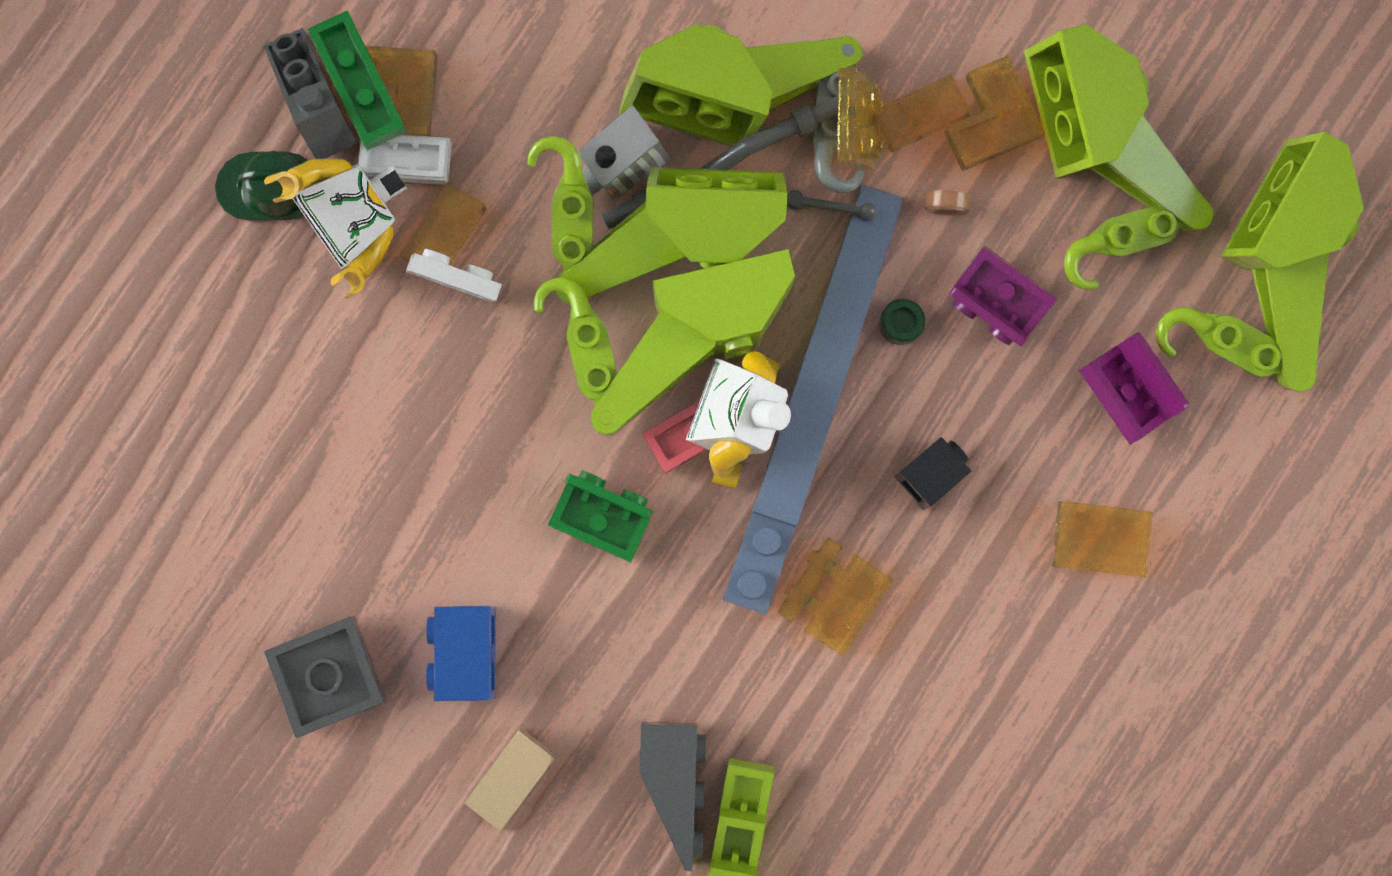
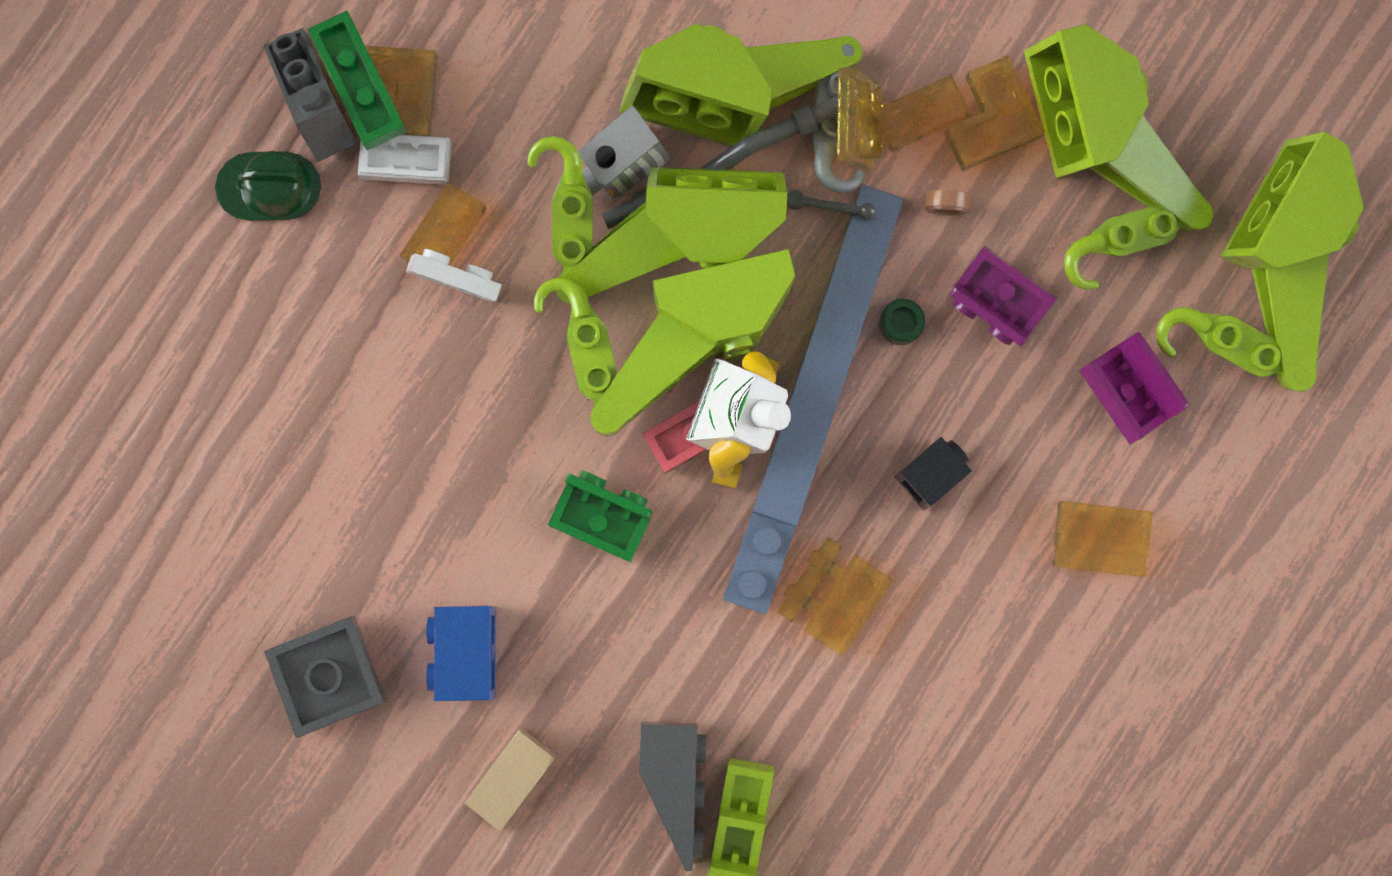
torso [264,159,407,299] -> none

